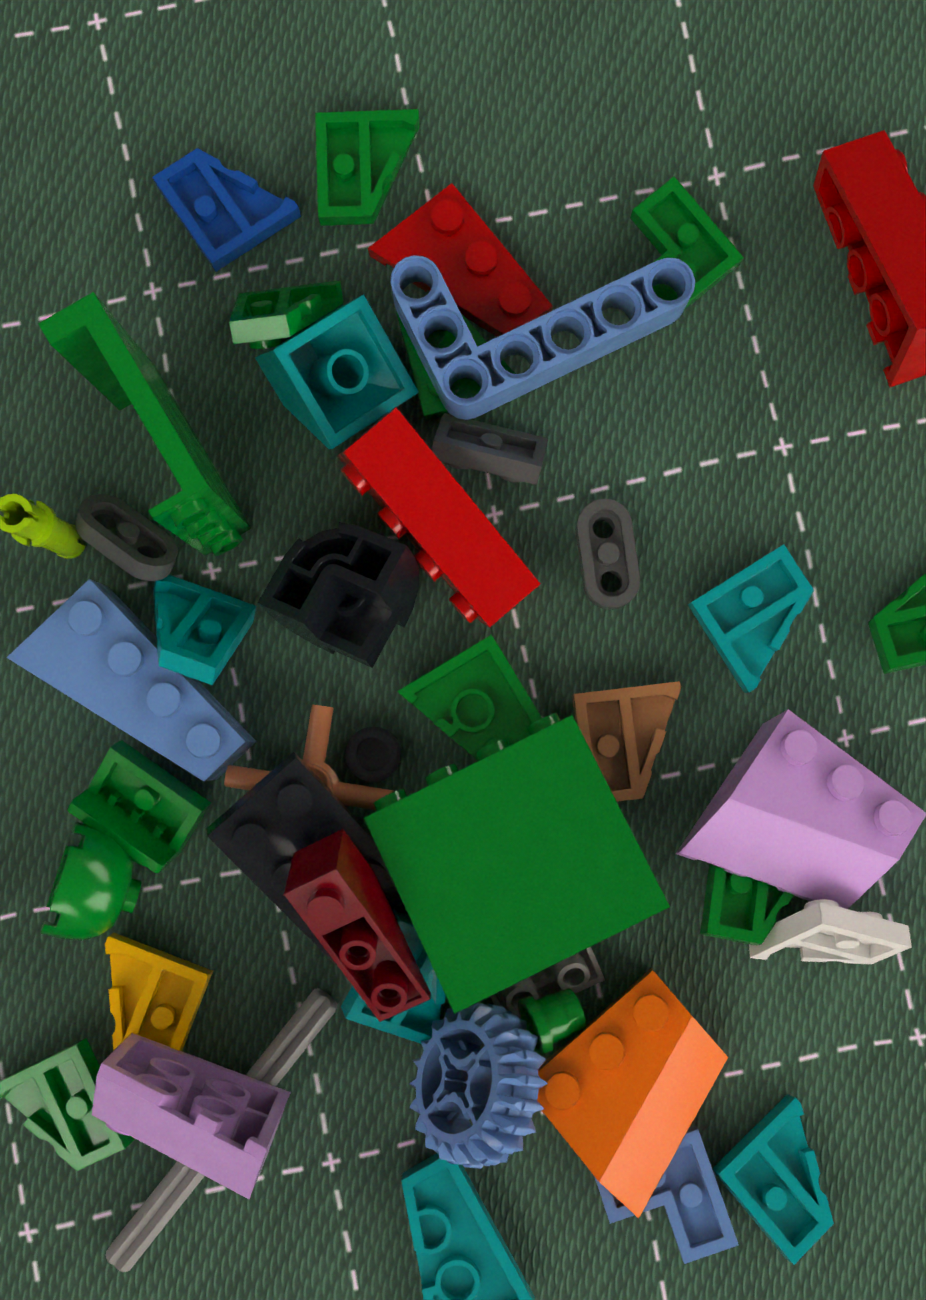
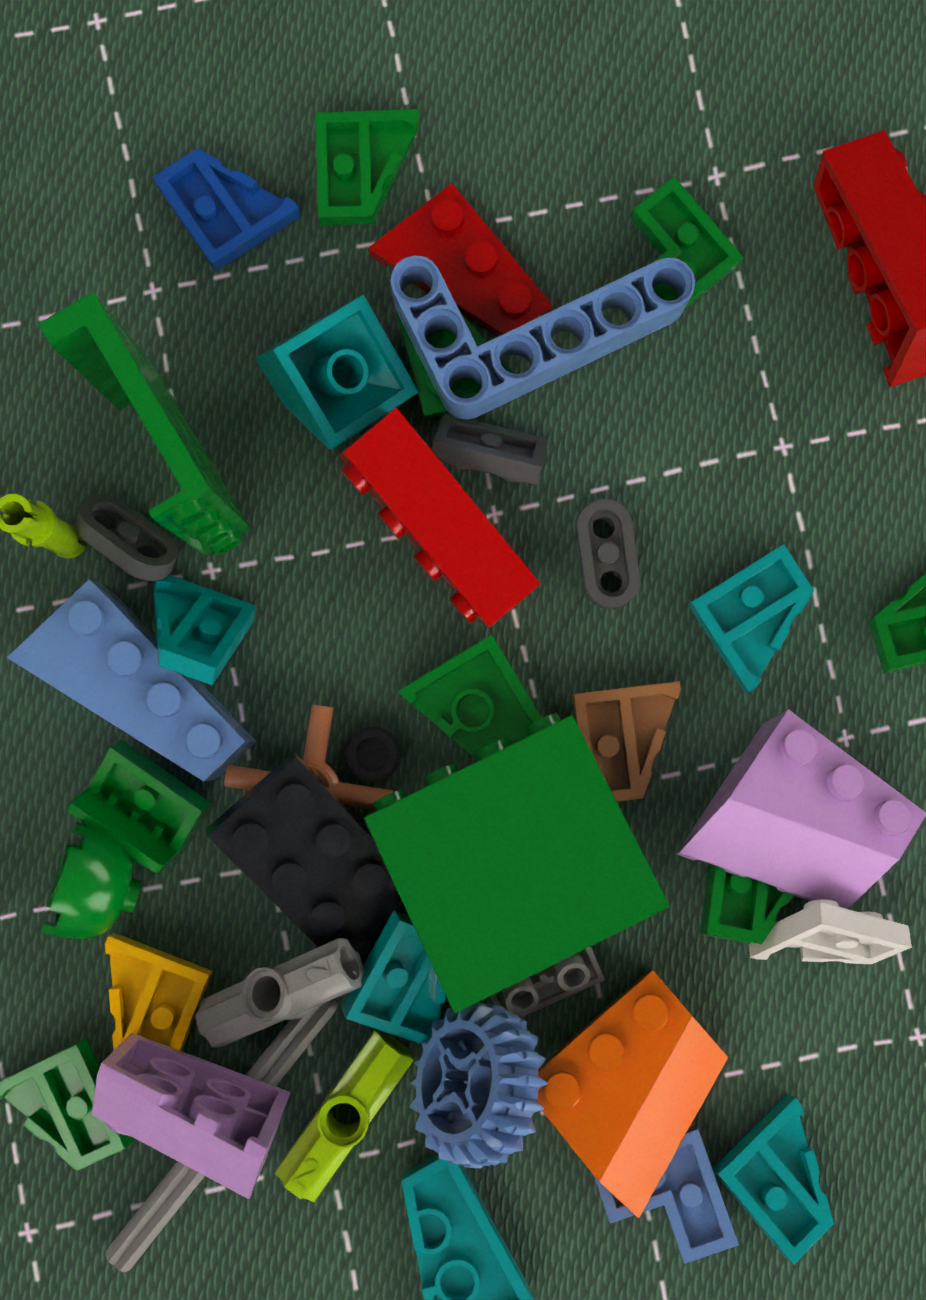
green wing [229,280,344,349] -> none
black brick [257,522,420,668] -> none
dark red slope [284,829,431,1022] -> none
green piece [518,988,586,1056] -> none
none -> light grey piece [195,938,365,1048]
none -> lime piece [275,1029,415,1202]

